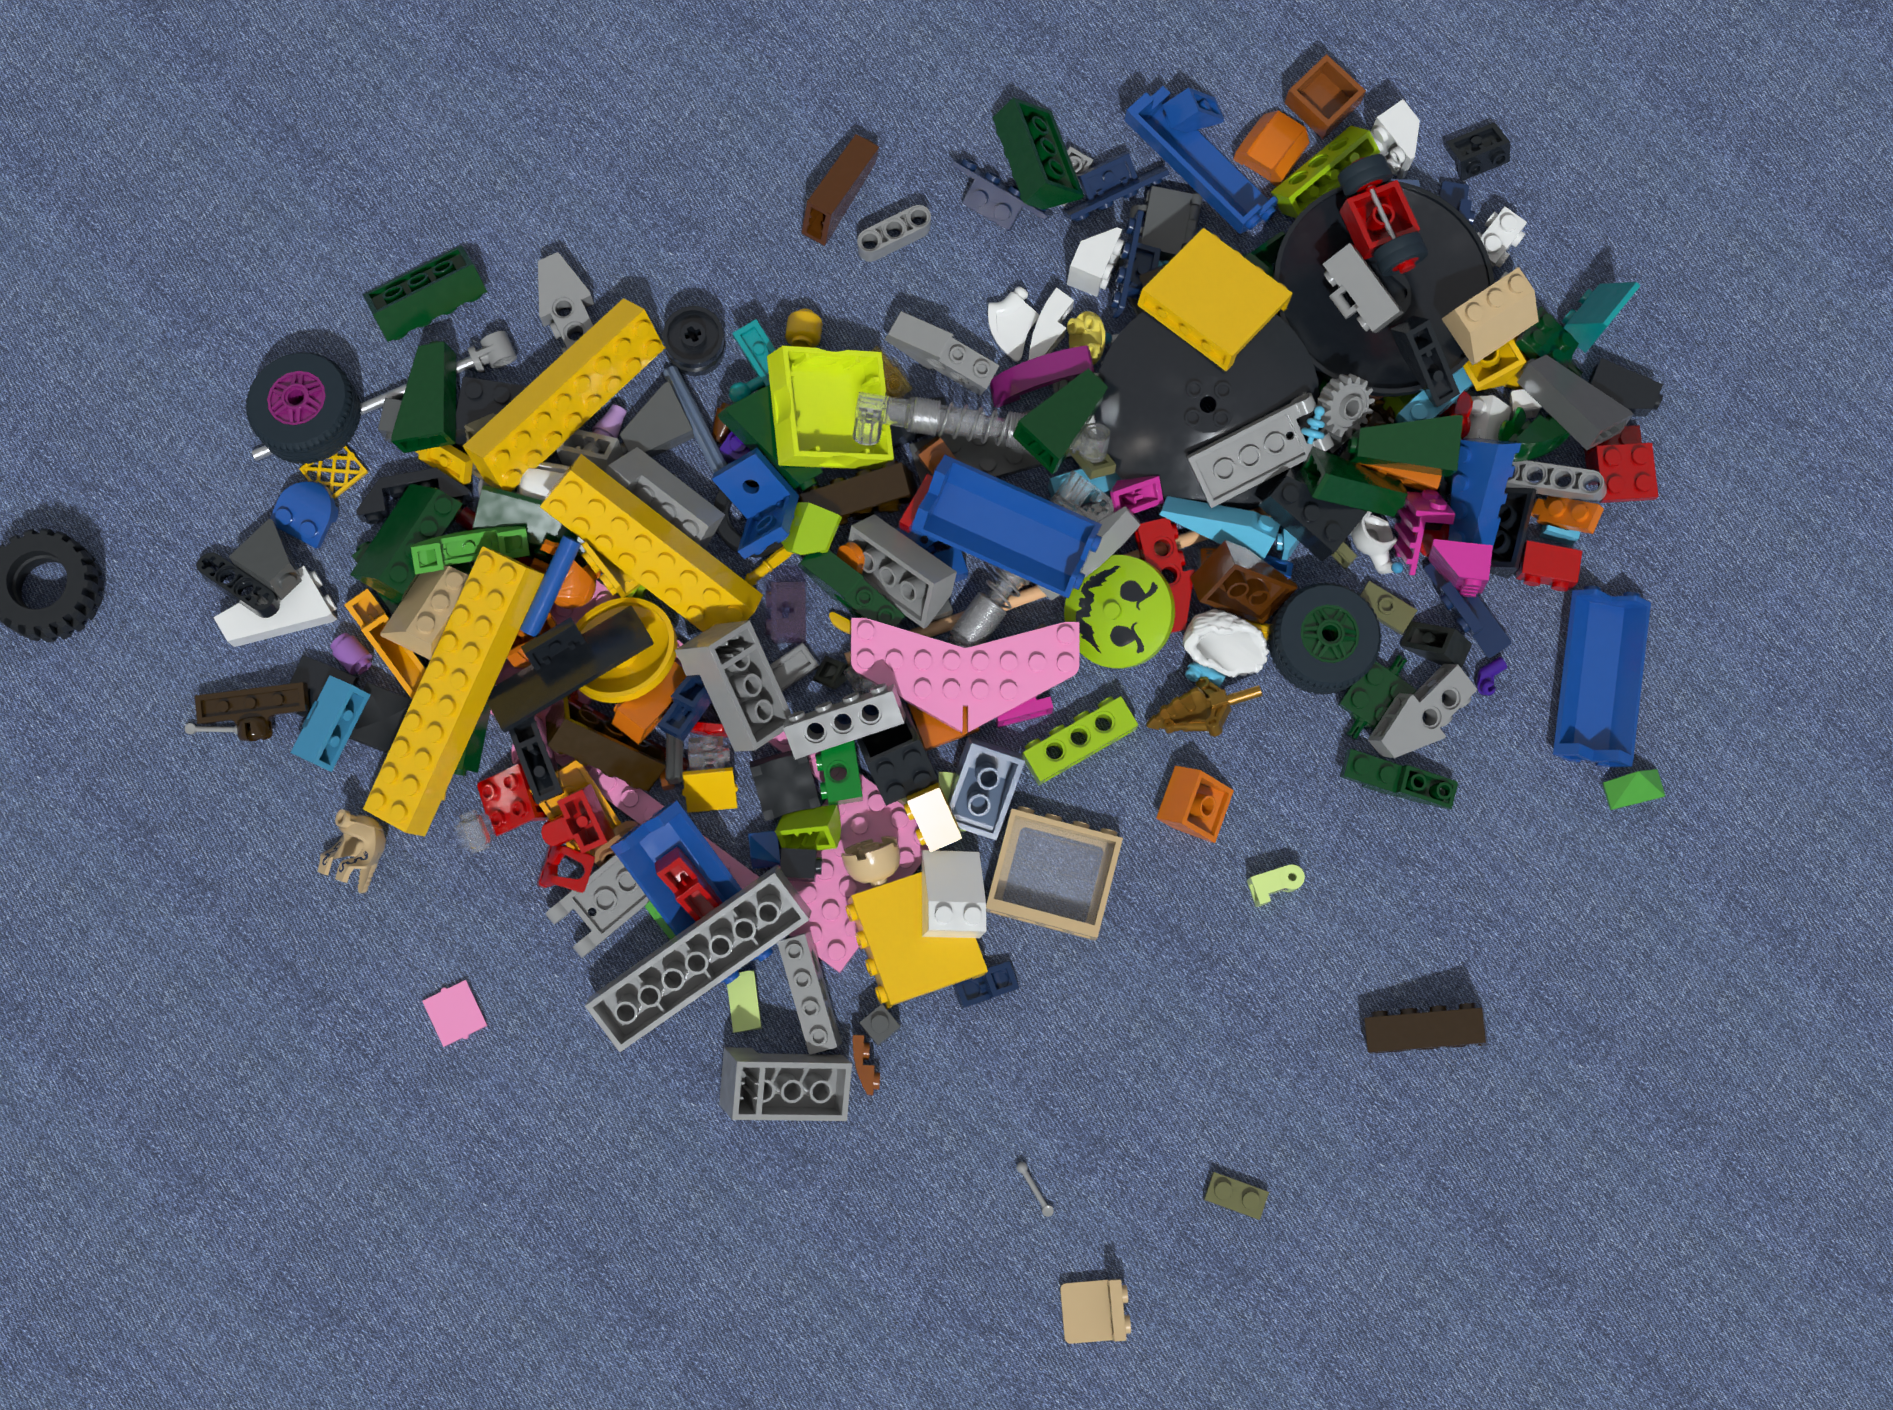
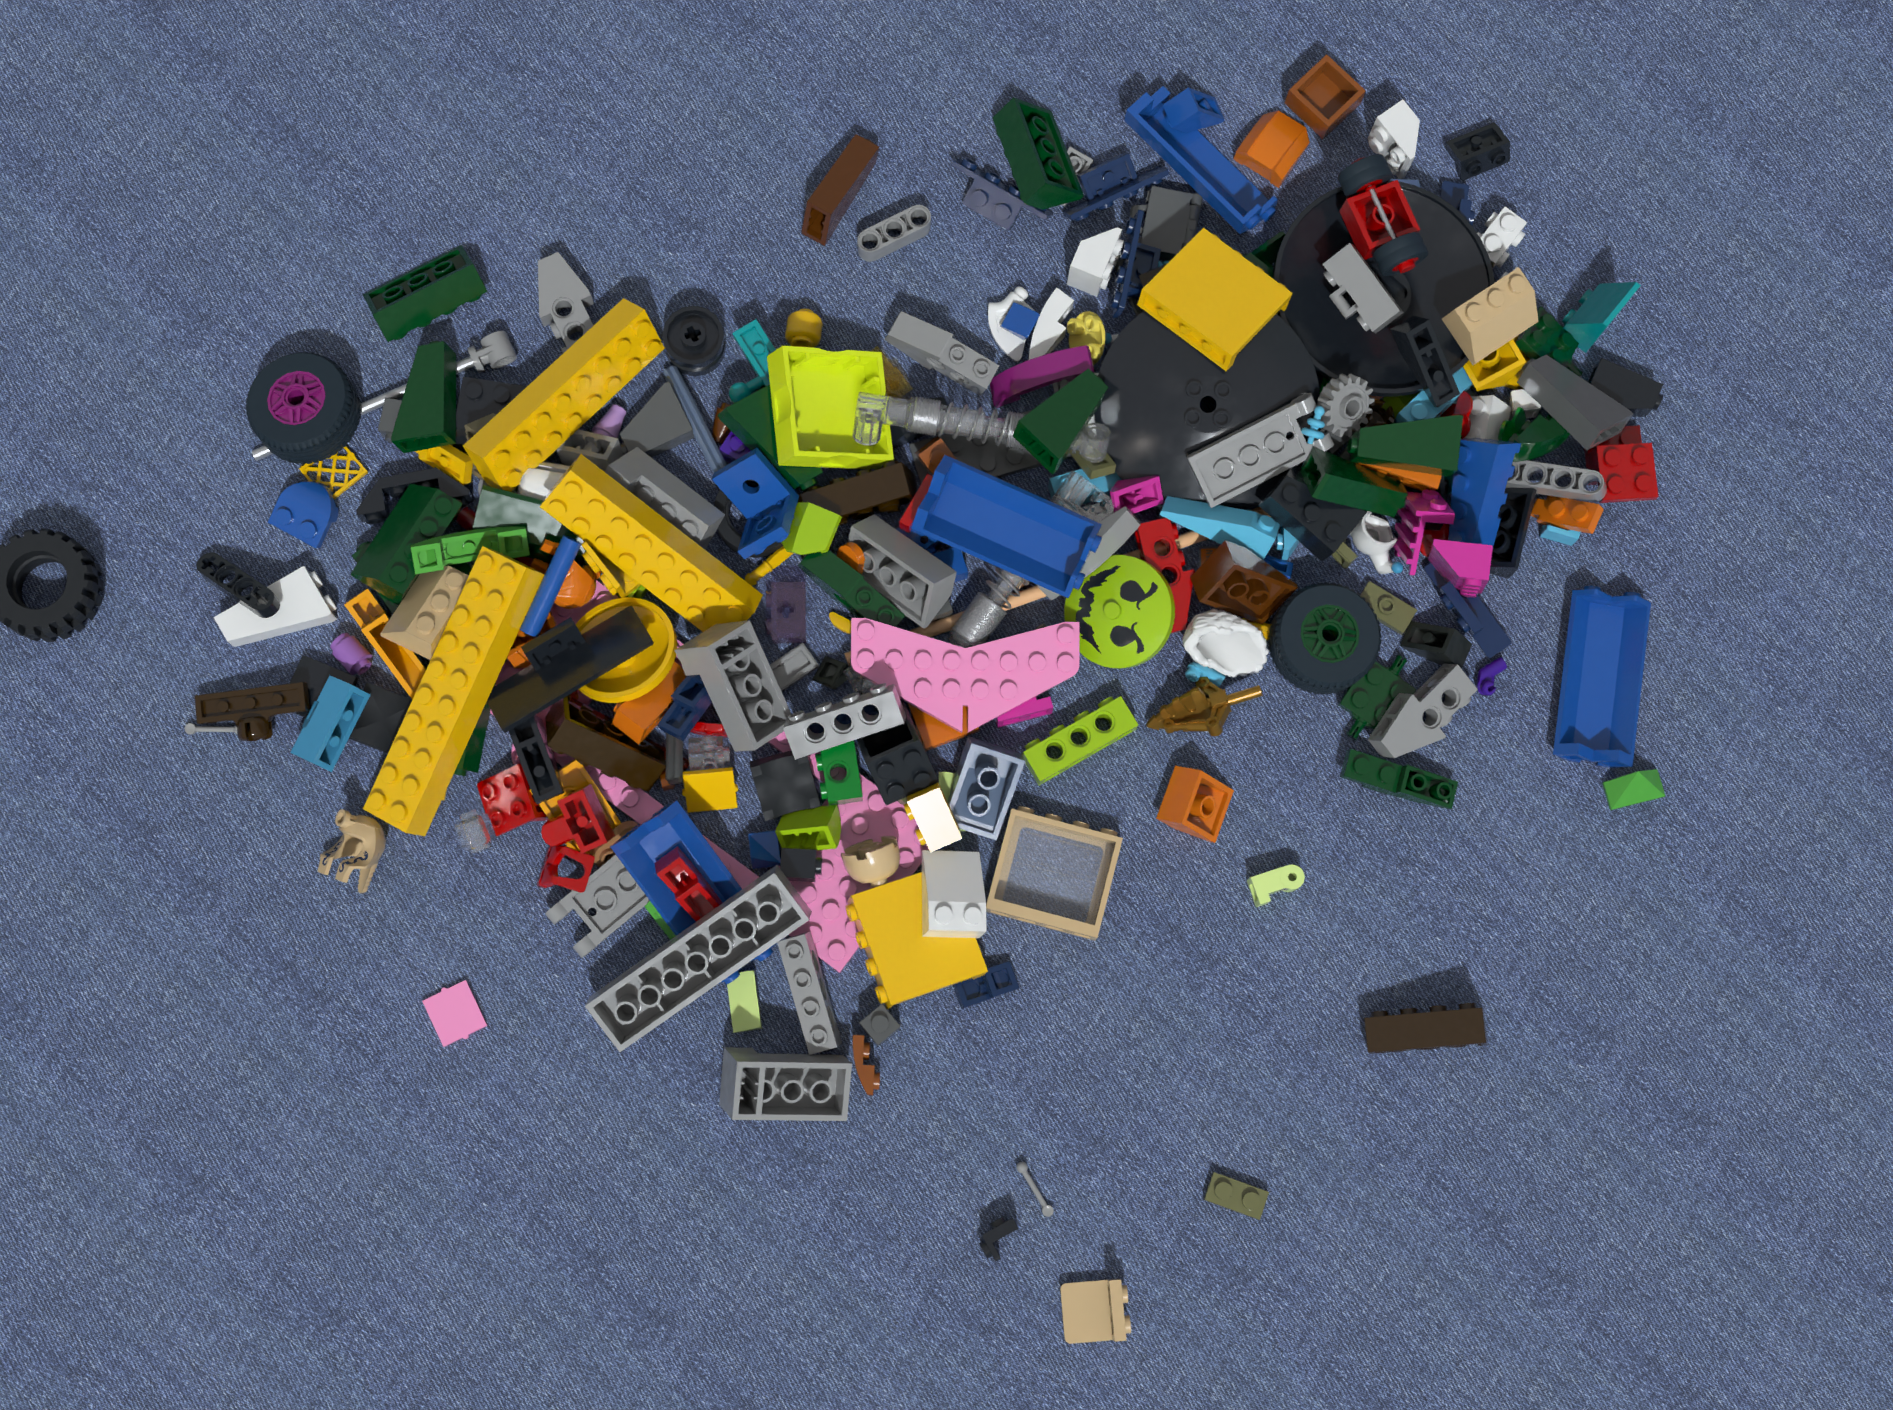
dark grey slope [229,518,302,600] -> none
lime brick [1271,125,1380,218] -> none
red brick [1516,540,1582,591] -> none
none -> black bracket [979,1216,1019,1262]
none -> blue slope [1000,302,1040,340]

